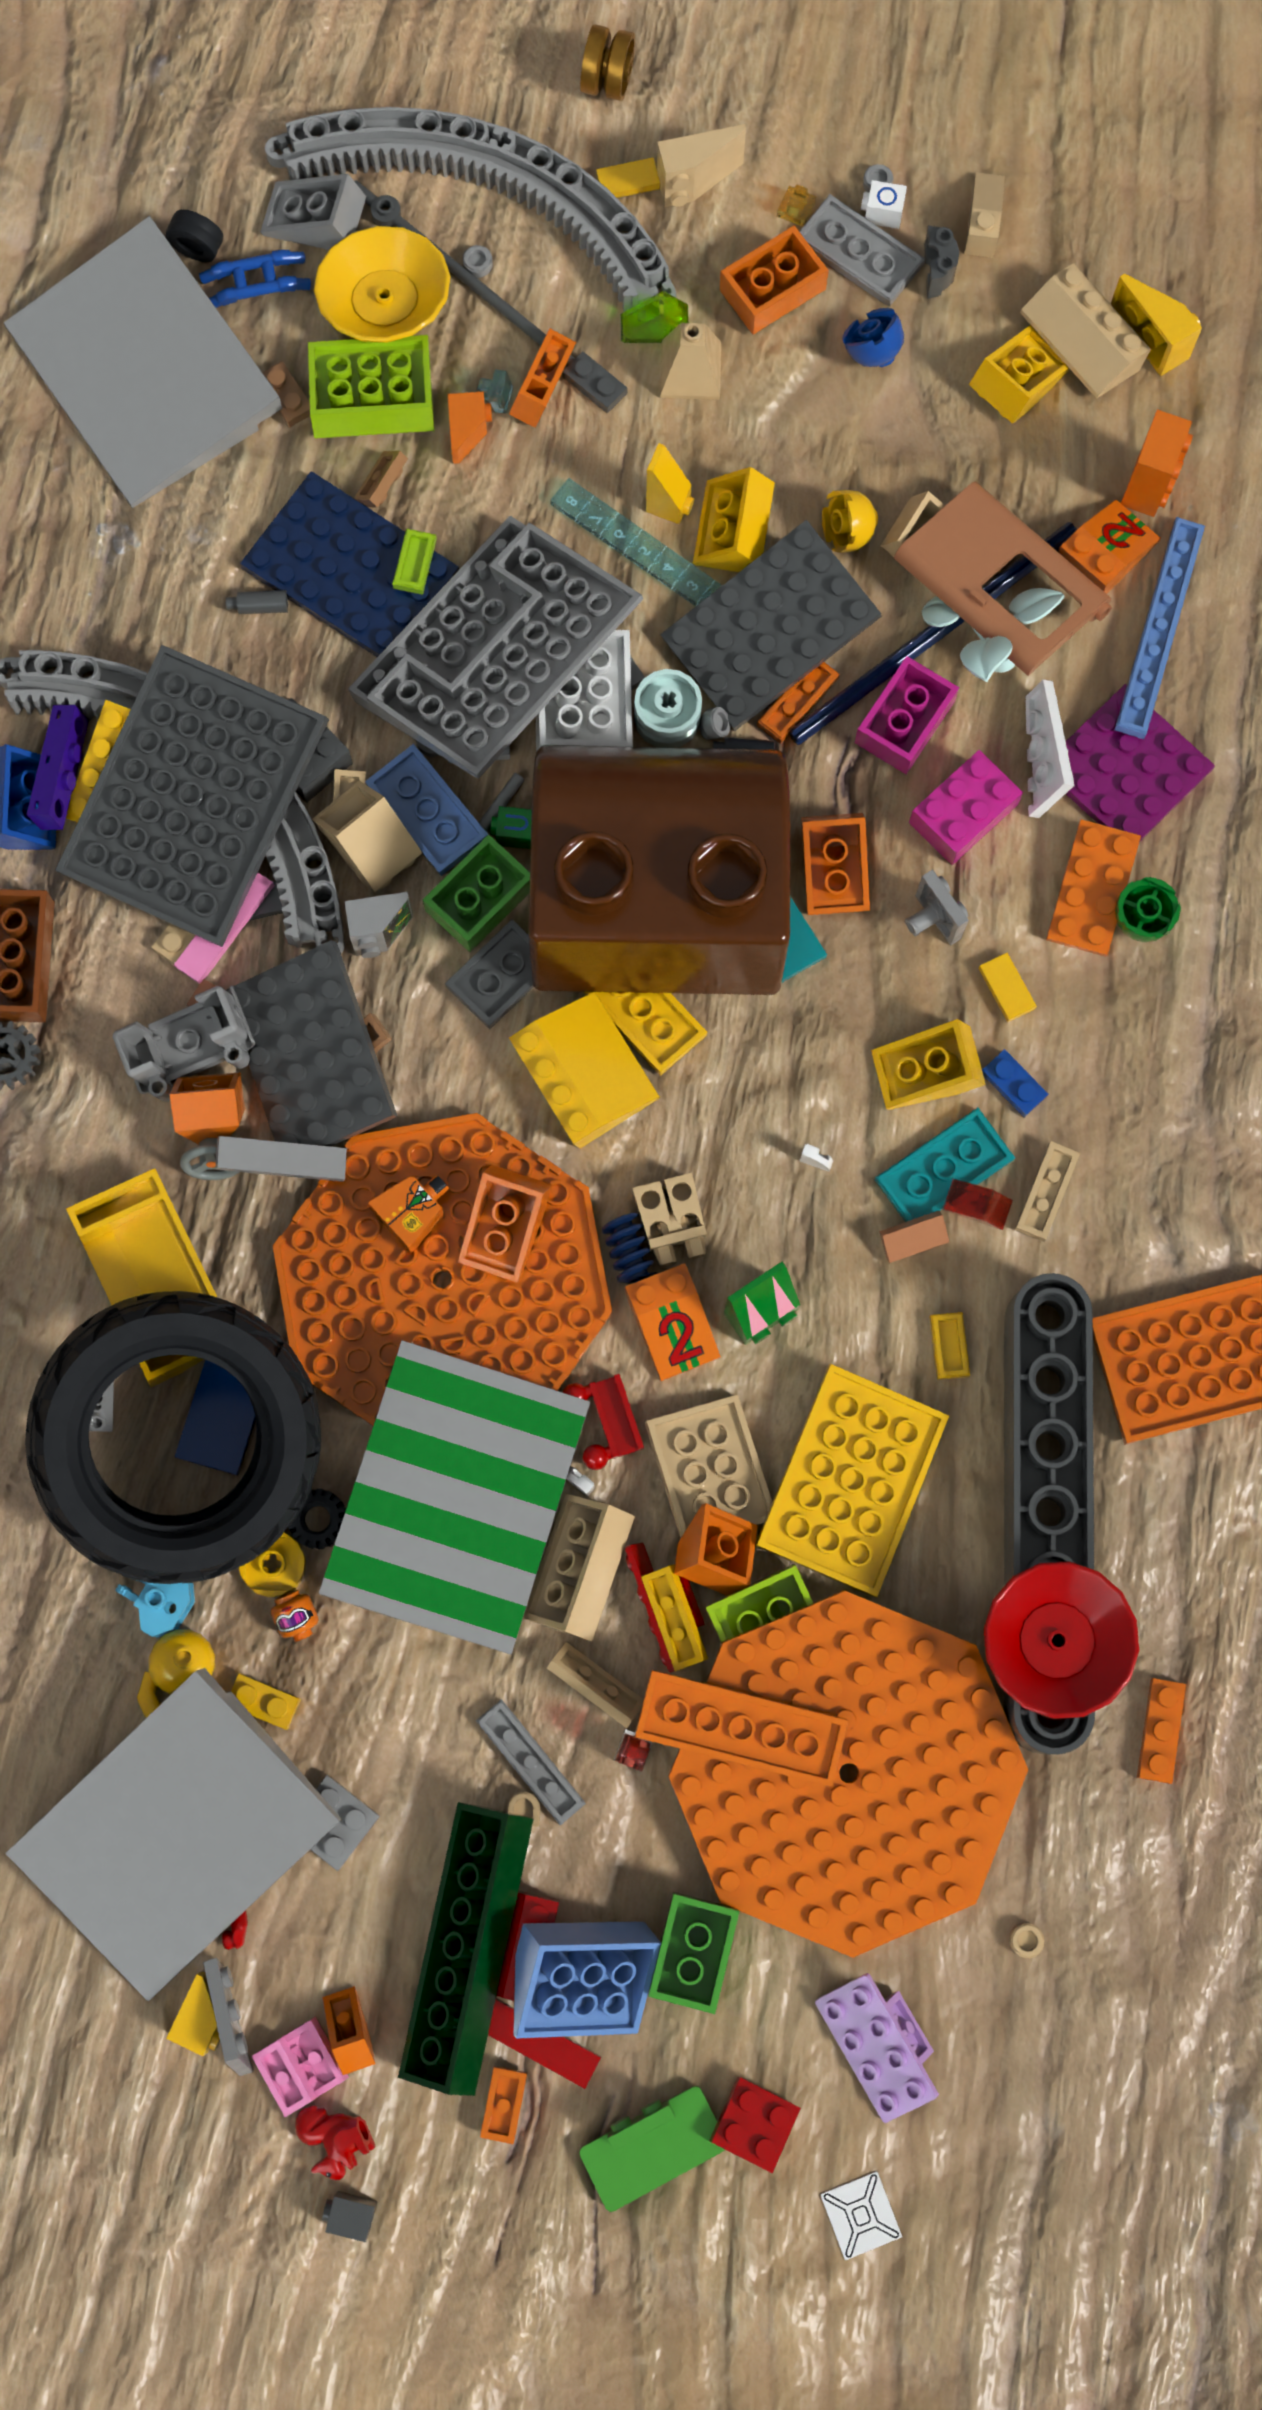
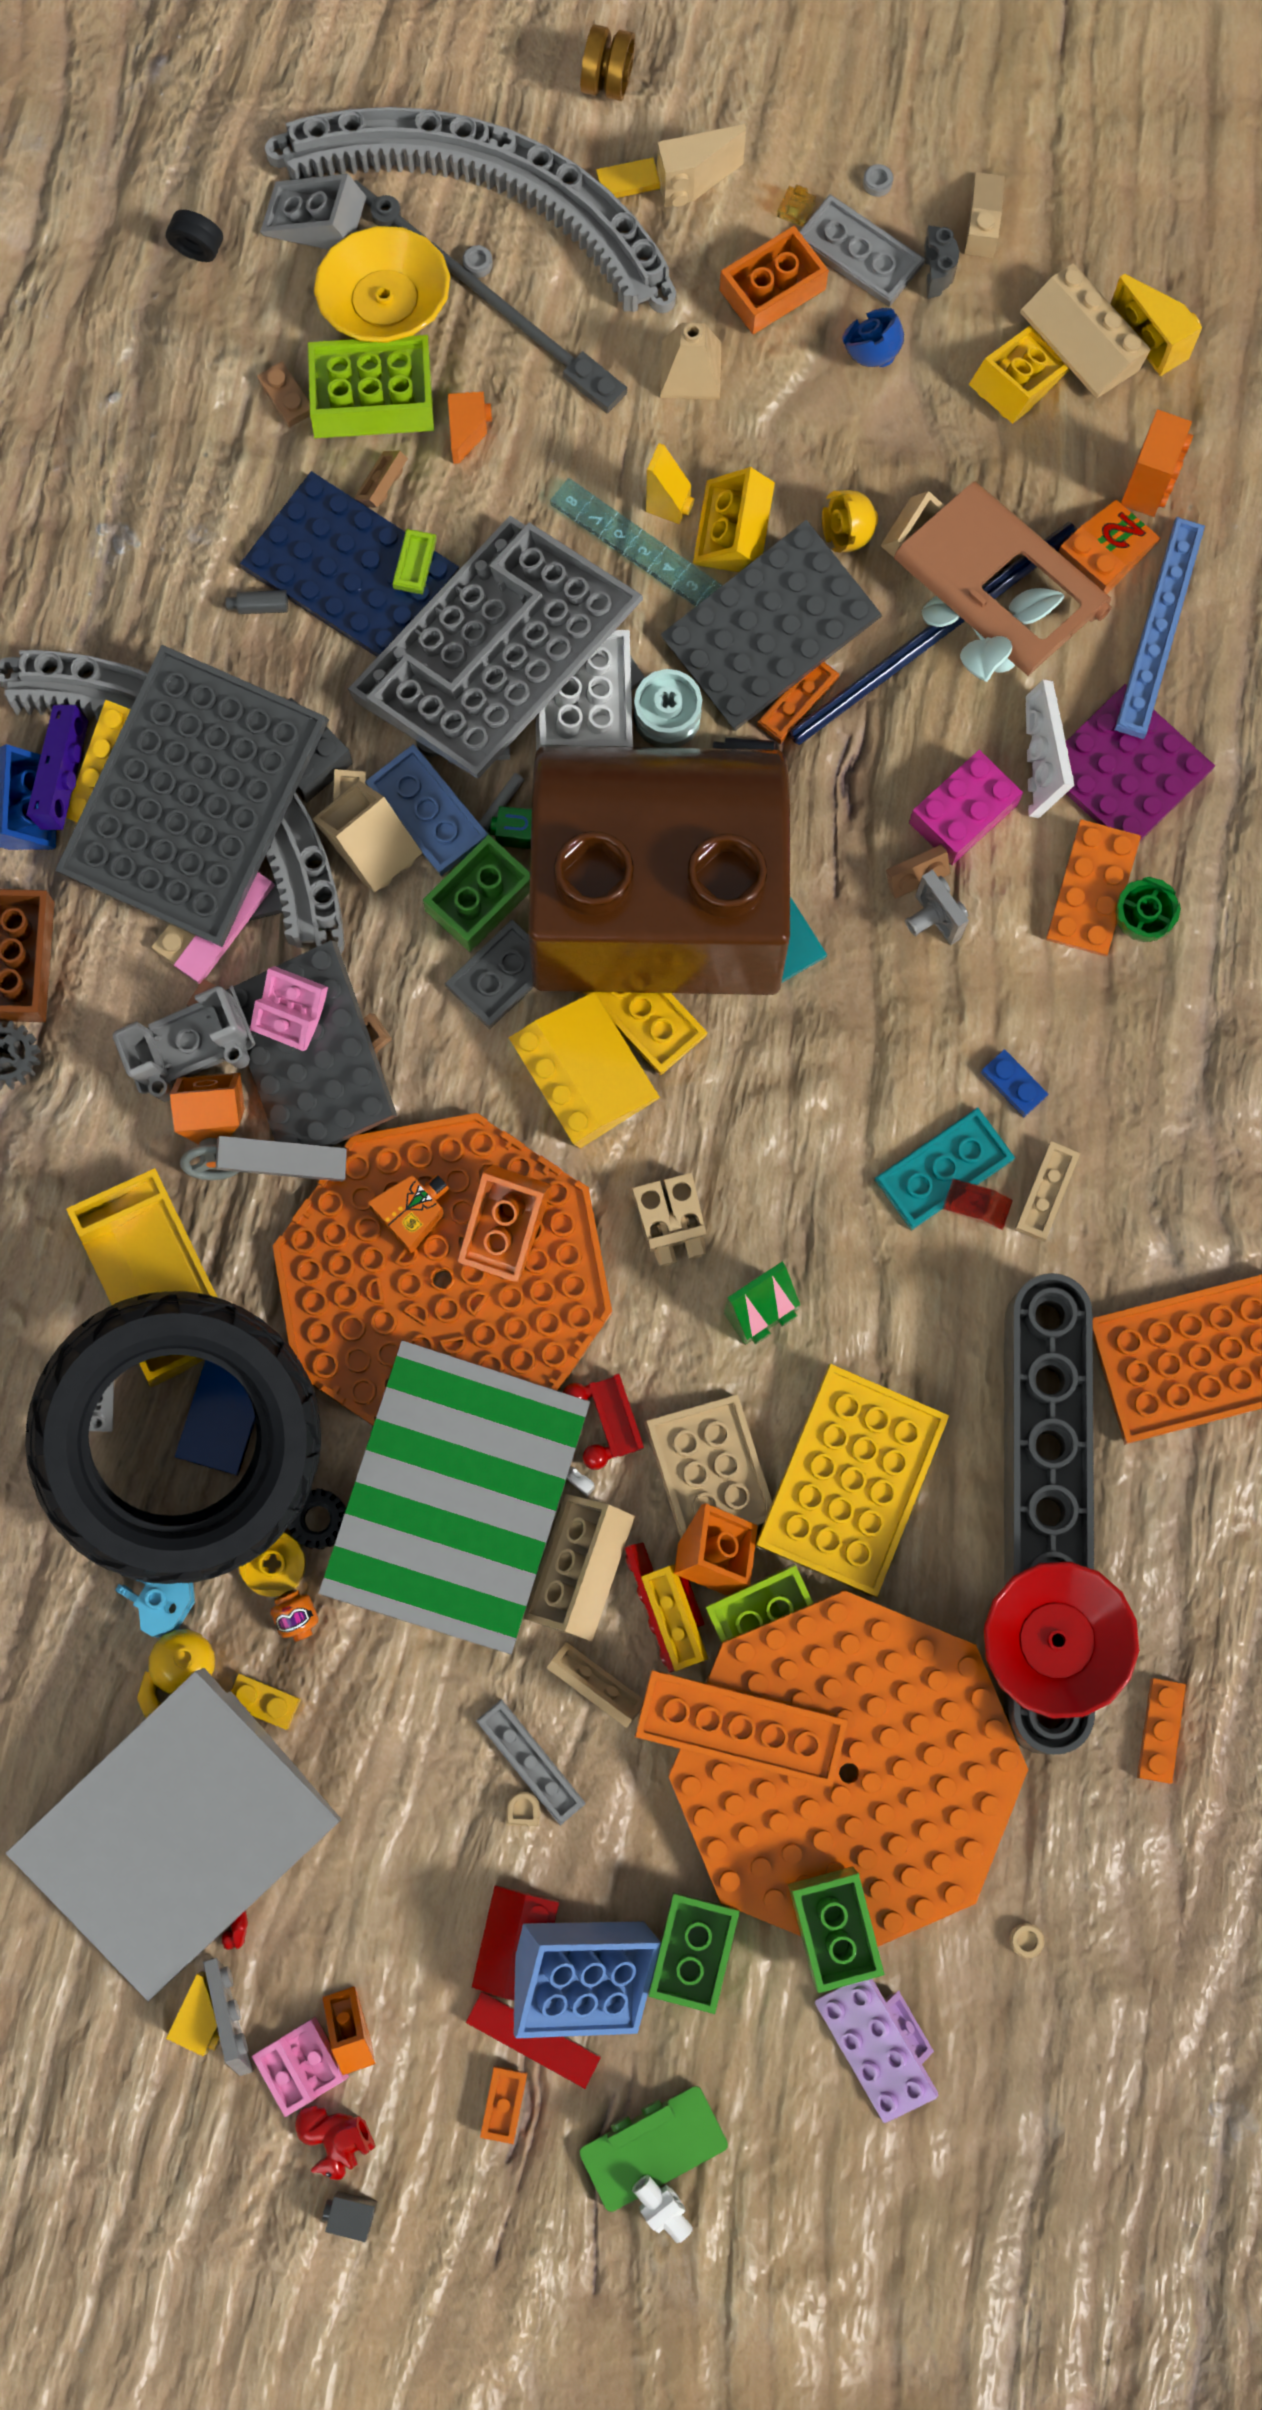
light grey slope [4,216,282,508] -> none
blue piece [199,250,311,308] -> none
light grey plate [310,1775,380,1871] -> none
light grey slope [345,892,413,958] -> none
dark green brick [398,1802,534,2096] -> none
clear light blue tile [477,369,513,414] -> none
orange slope [509,328,576,428] -> none
dark blue piece [602,1213,657,1284] -> none
clear red leg [614,1729,652,1772] -> none
clear neon green slope [621,291,689,343] -> none
orange slope [625,1263,721,1381] -> none
light grey tile [700,707,731,740] -> none
red plate [709,2077,801,2174] -> none
white tile [800,1144,833,1172] -> none
orange slope [801,813,870,915] -> none
white sticker [820,2172,902,2260] -> none
dark pink brick [854,656,959,775] -> none
white brick [861,180,907,229] -> none
yellow slope [871,1019,986,1110] -> none
nougat tile [879,1211,949,1263] -> none
yellow tile [929,1312,970,1380] -> none
yellow tile [978,952,1037,1022] -> none
none -> bright pink slope [250,966,328,1051]
none -> white axle [632,2175,693,2243]
none -> bright green brick [788,1867,885,1993]
none -> medium nougat plate [886,844,951,899]

